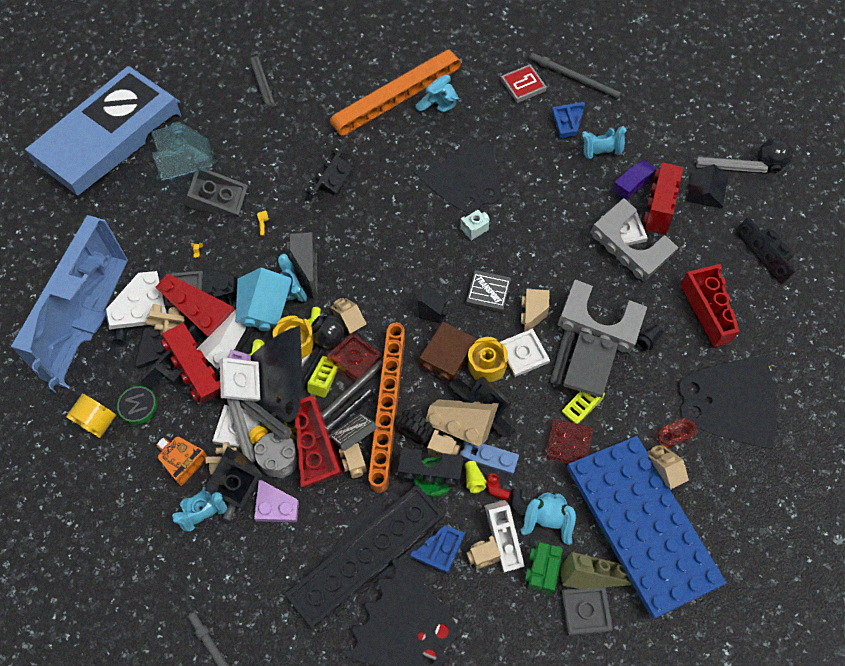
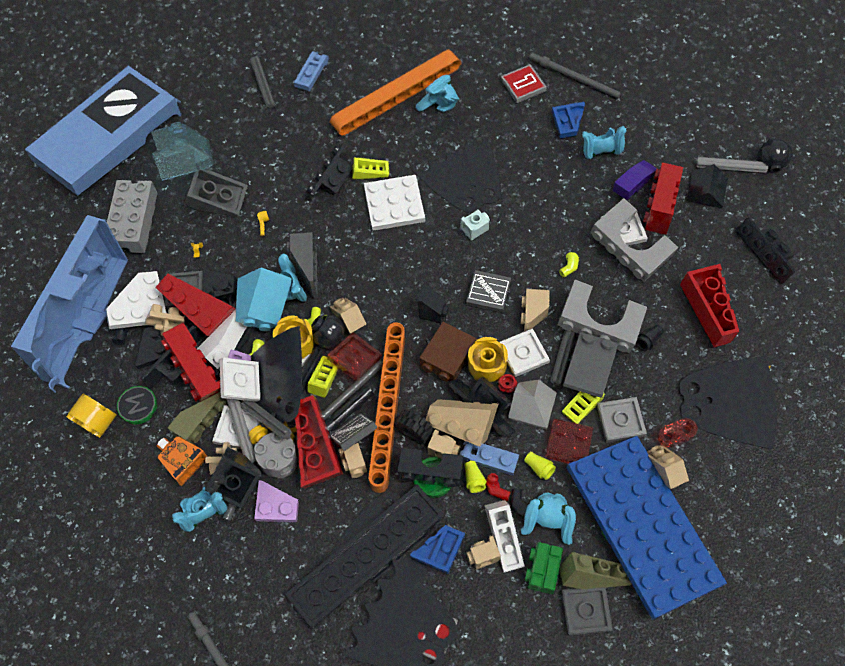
none -> light grey piece [107,180,157,253]
none -> olive slope [168,392,227,444]
none -> medium blue plate [294,51,329,91]
none -> neon yellow slope [352,158,389,179]
none -> white plate [364,175,425,231]
none -> red plate [498,374,517,393]
none -> light grey slope [508,380,556,430]
none -> neon yellow cone [524,452,556,480]
none -> neon yellow arm [559,252,579,278]
none -> light grey tile [597,397,647,443]

